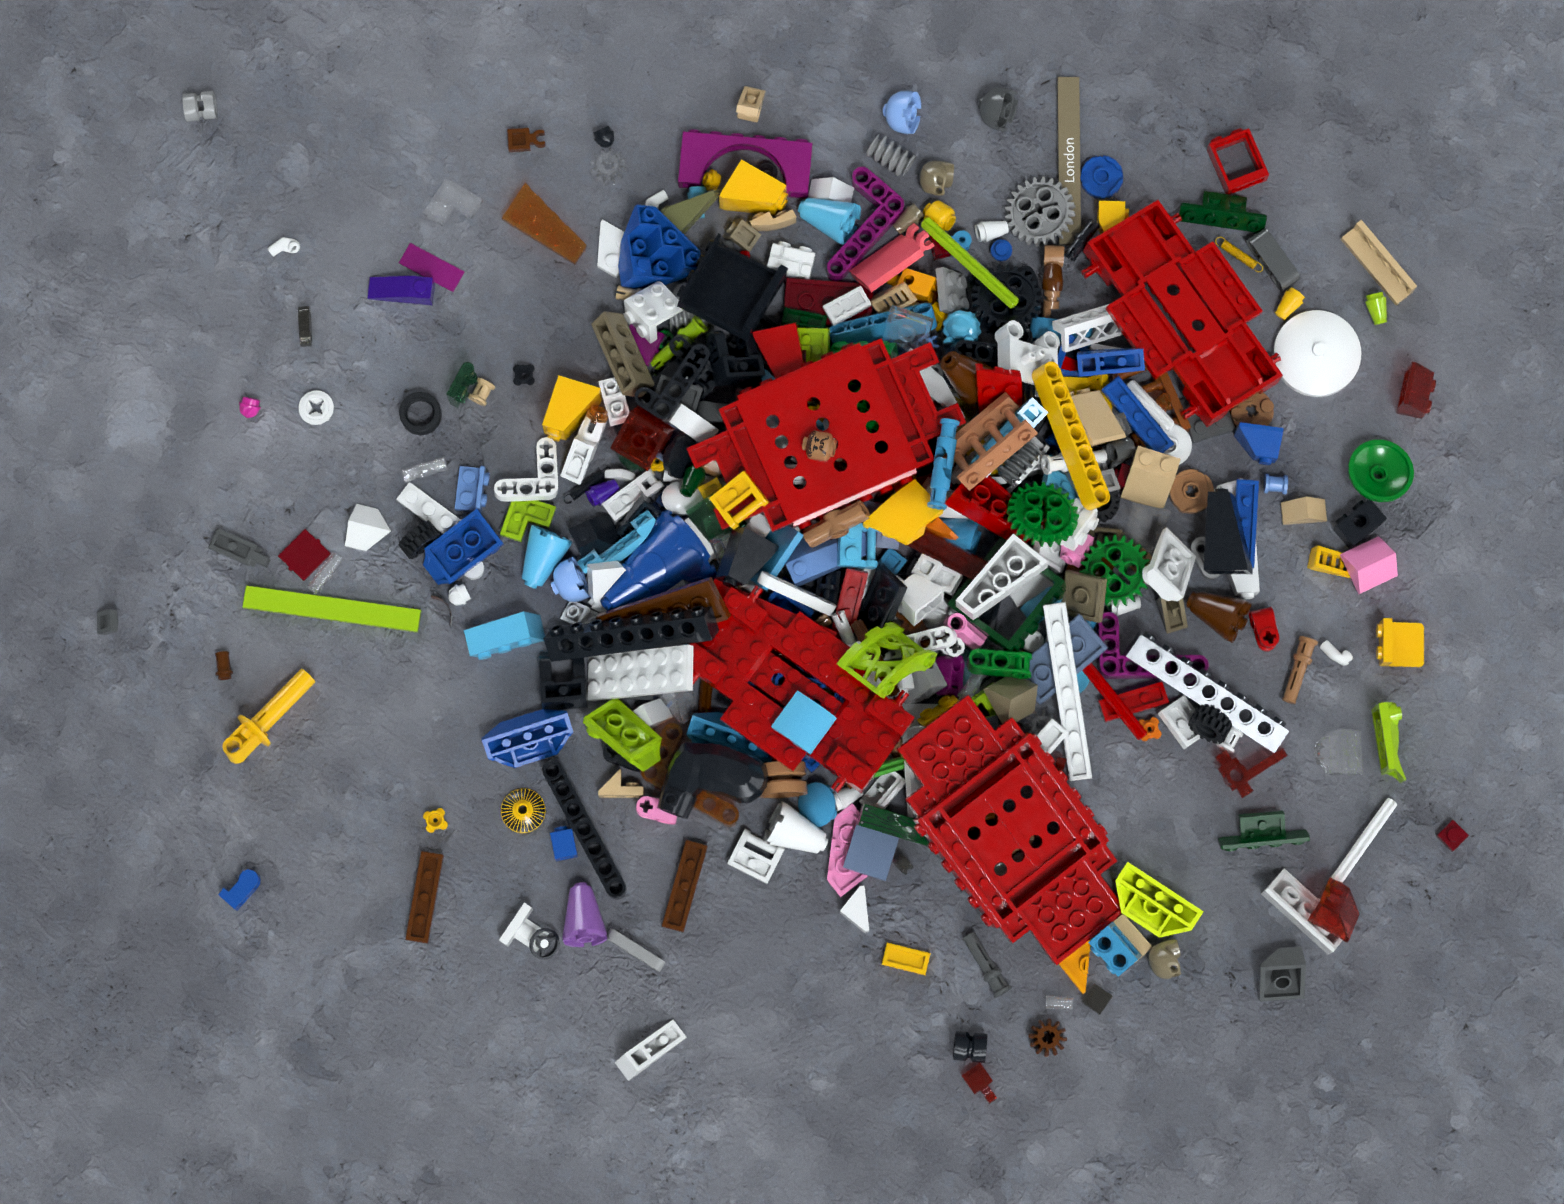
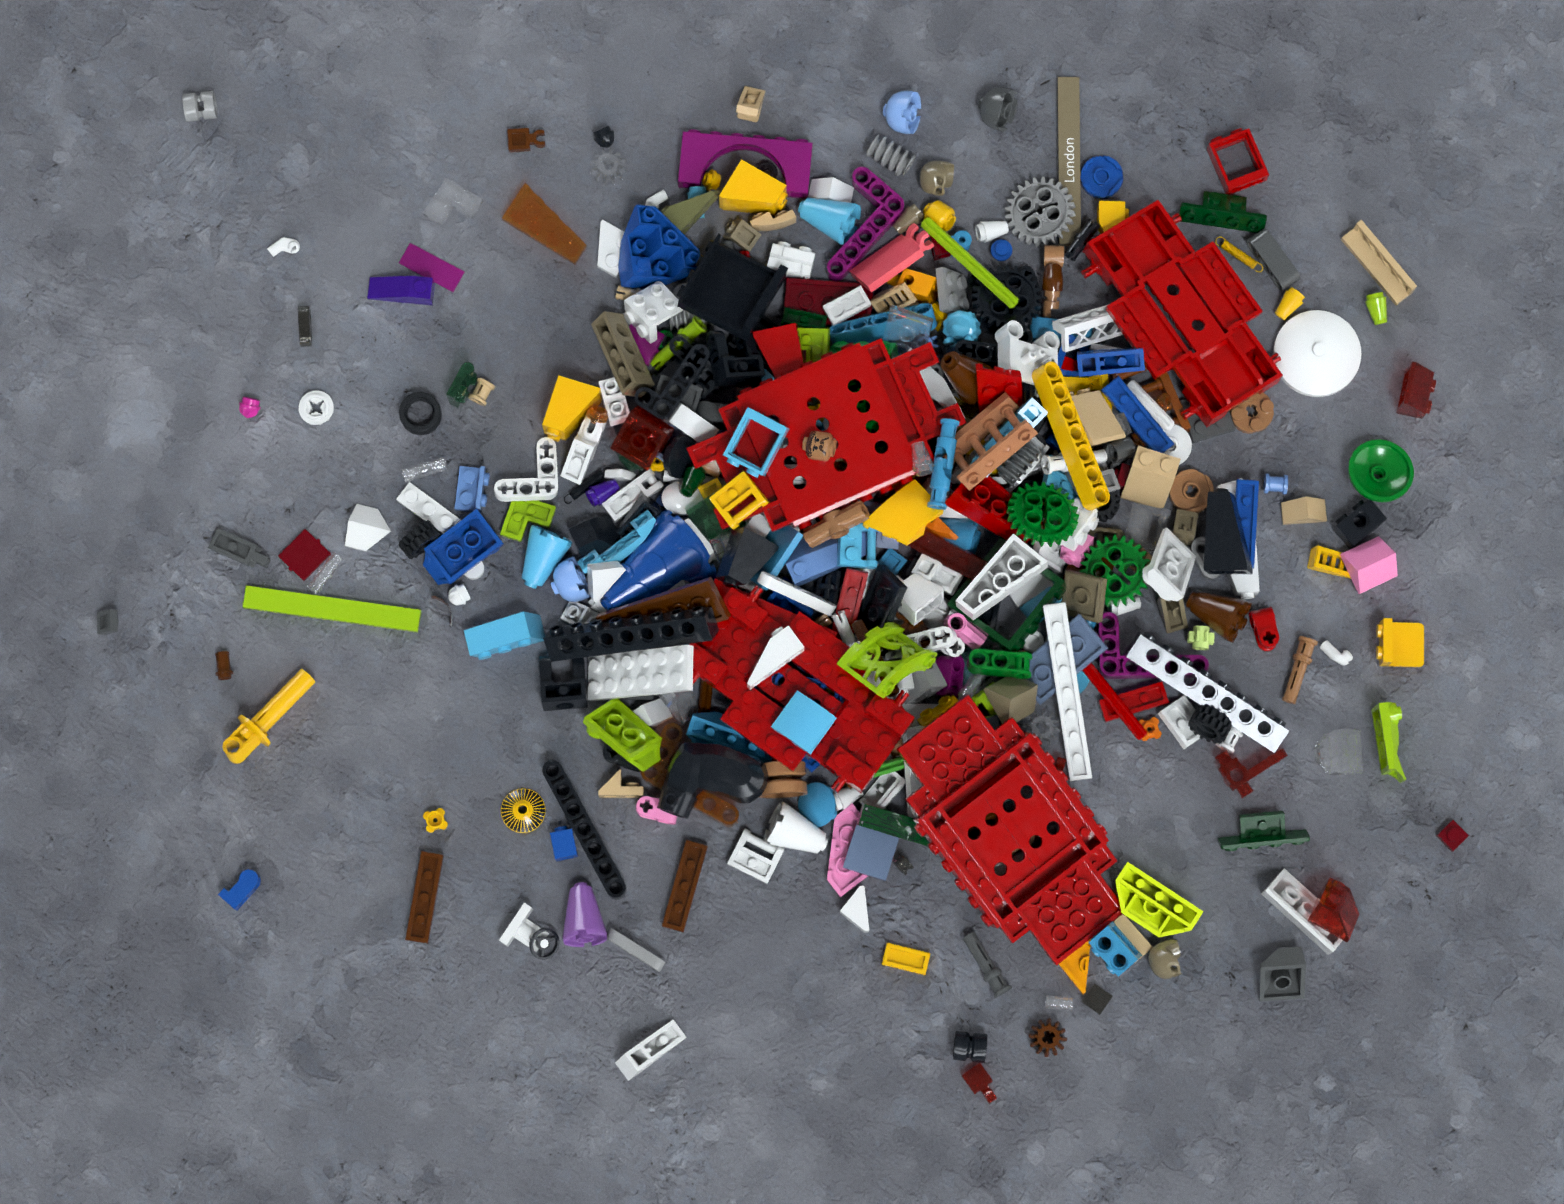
blue wedge [481,709,573,768] -> none
black plate [513,364,535,386] -> none
white tile [1037,719,1069,754] -> none
blue slope [1234,422,1284,465] -> none
white axle [1326,798,1397,892] -> none
none -> medium azure window [723,407,789,478]
none -> white slope [747,626,804,690]
none -> clear cone [911,441,934,476]
none -> dark tan bracket [1172,509,1199,546]
none -> yellowish green gear [1187,626,1215,650]

